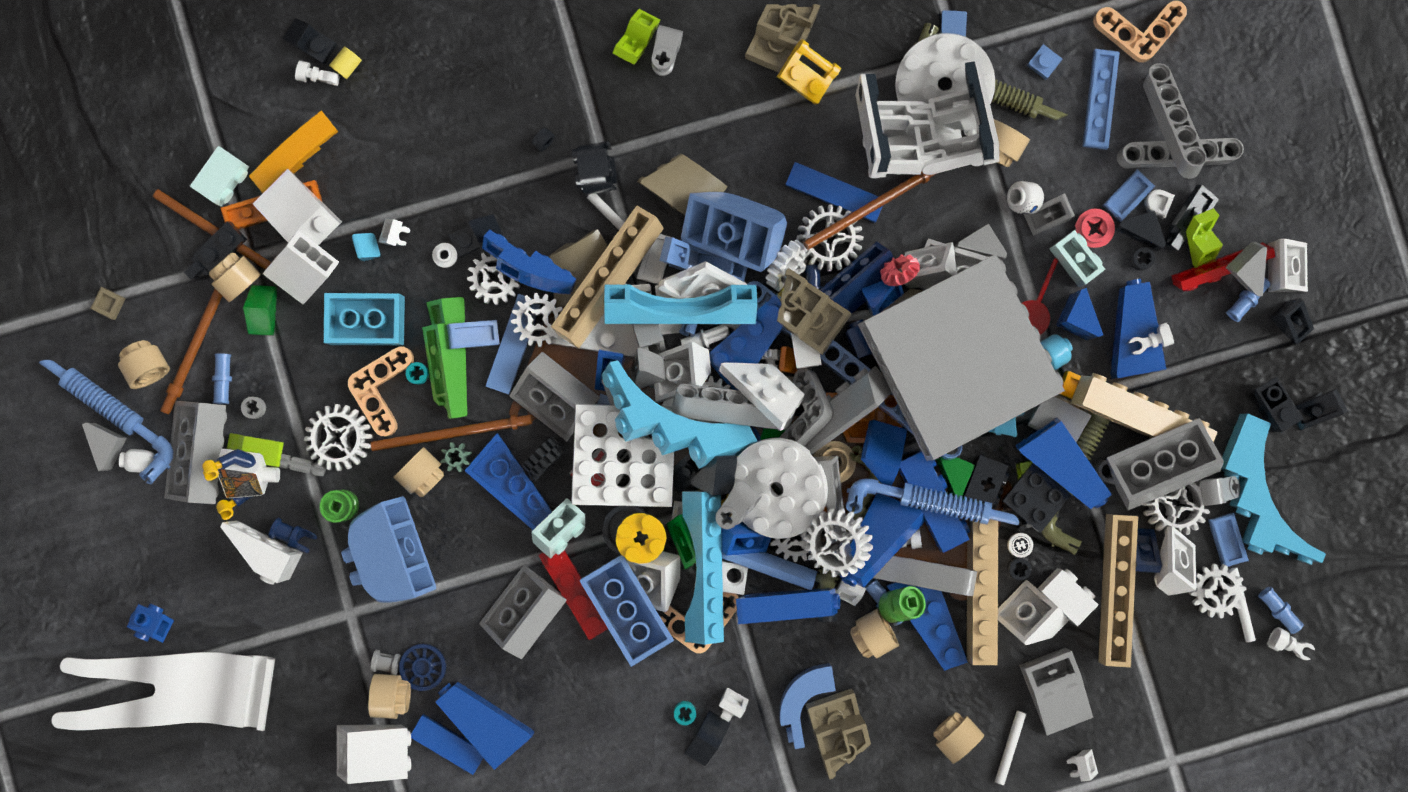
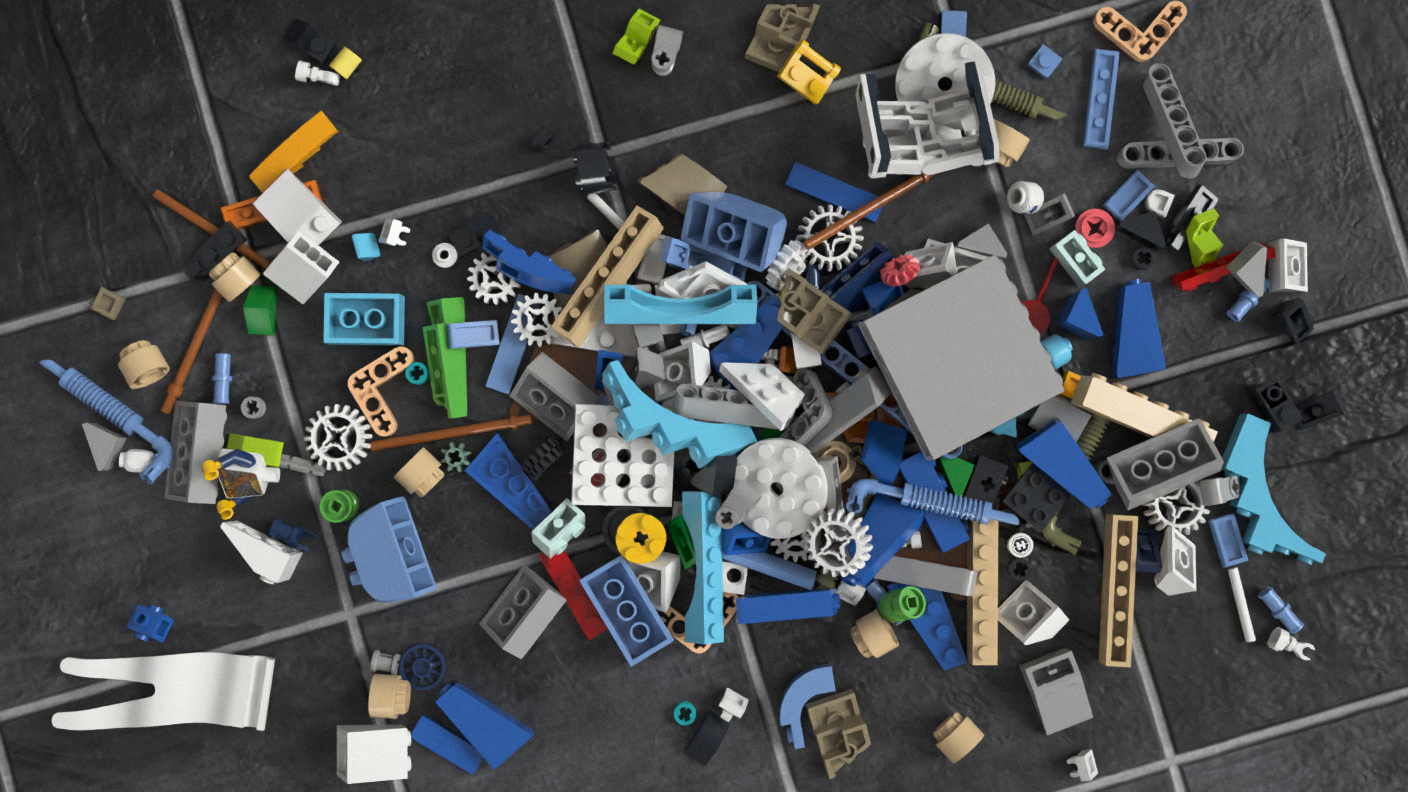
light aqua brick [190,146,249,207] -> none
white piece [995,710,1026,785] -> none
white brick [1037,568,1098,626] -> none
white piece [1127,323,1174,355] -> none
white gear [1189,563,1246,618] -> none

